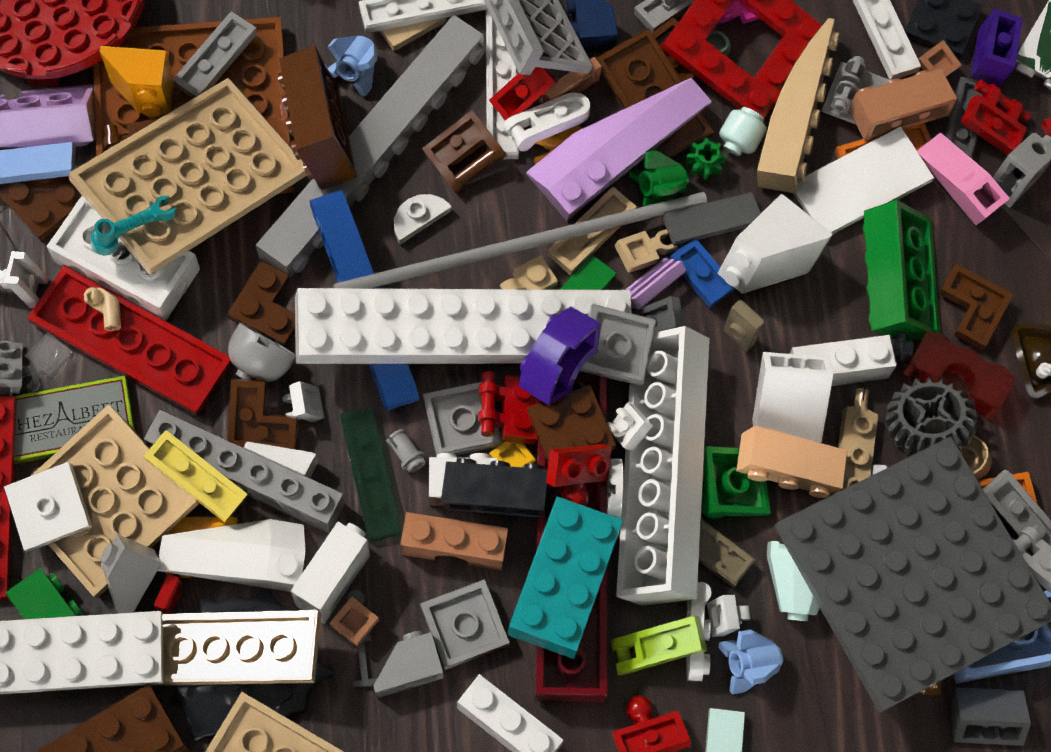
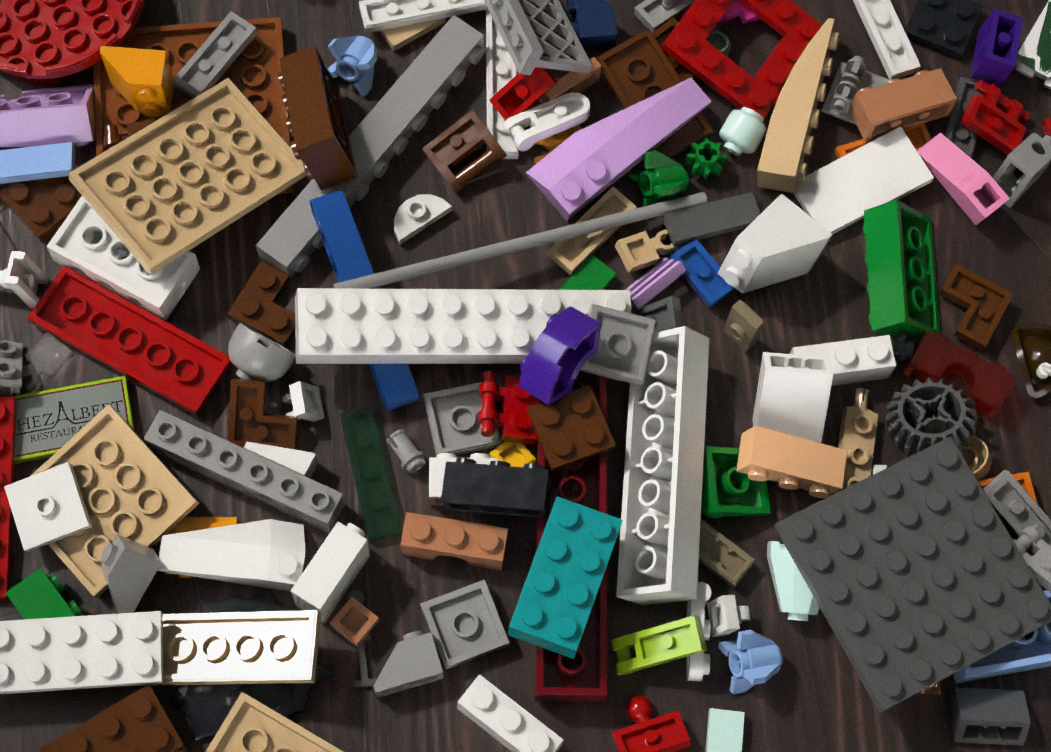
tan arm [84,287,121,331] -> none
teal brick [91,196,176,256] -> none
light yellow plate [143,430,247,522] -> none
red tile [154,573,184,614] -> none
tan plate [500,255,558,290] -> none
red plate [546,444,612,506] -> none
white tile [607,402,653,452] -> none
white tile [607,458,623,519] -> none
nougat plate [918,40,961,77] -> none

